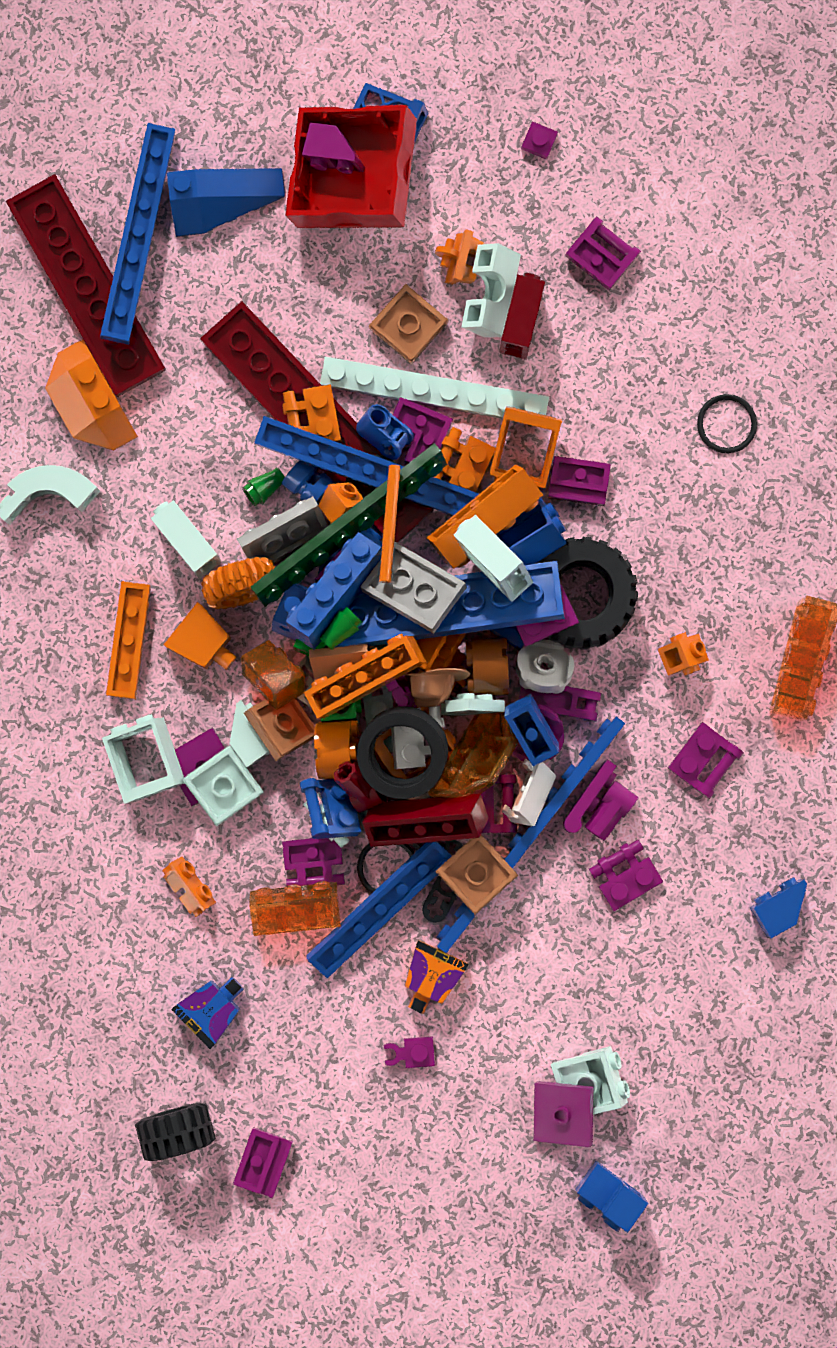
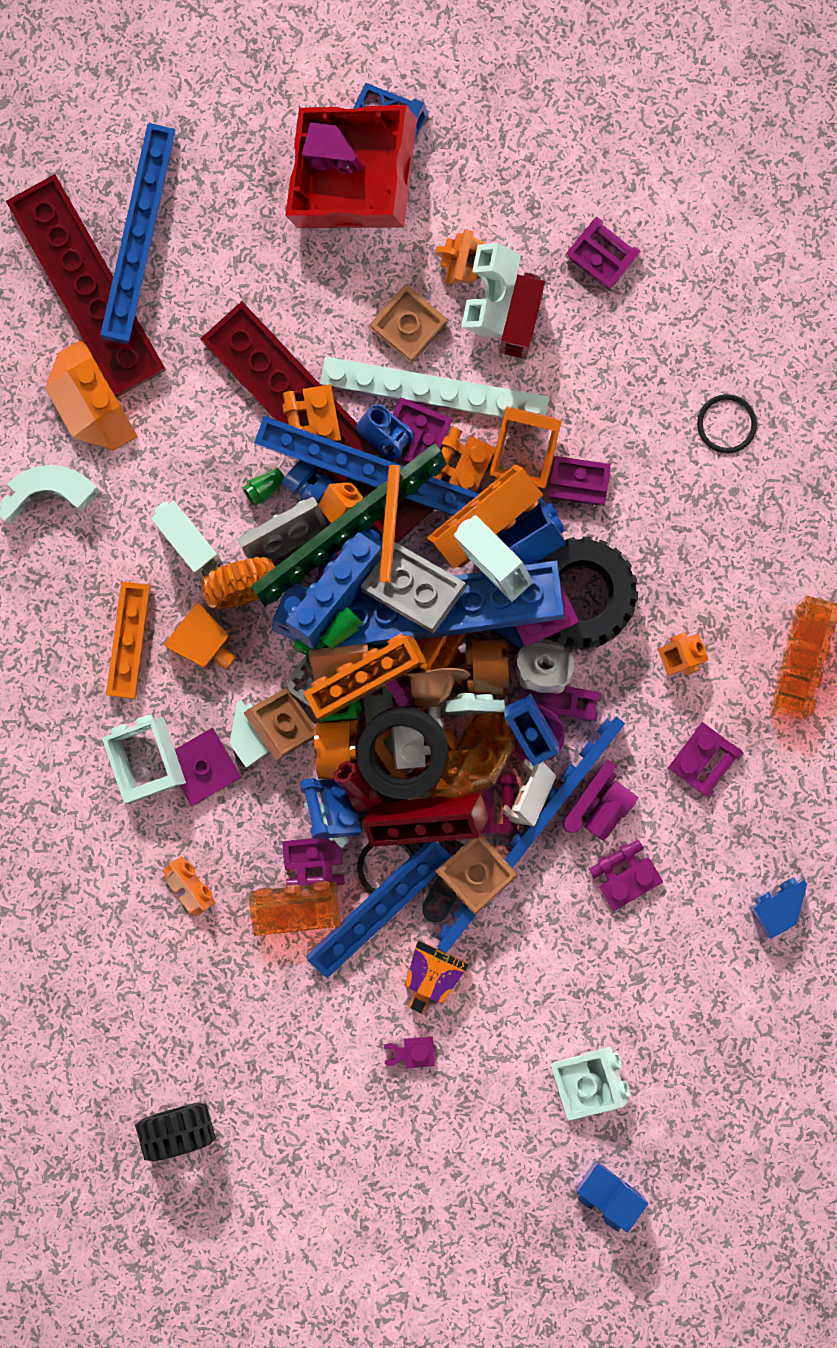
blue wedge [167,168,285,237] -> none
torso [171,977,244,1049] -> none
light aqua plate [182,745,264,826] -> none
magenta plate [233,1127,293,1199] -> none
clear orange brick [241,640,305,710] -> none
magenta plate [521,121,558,160] -> none
magenta plate [533,1081,594,1147] -> none

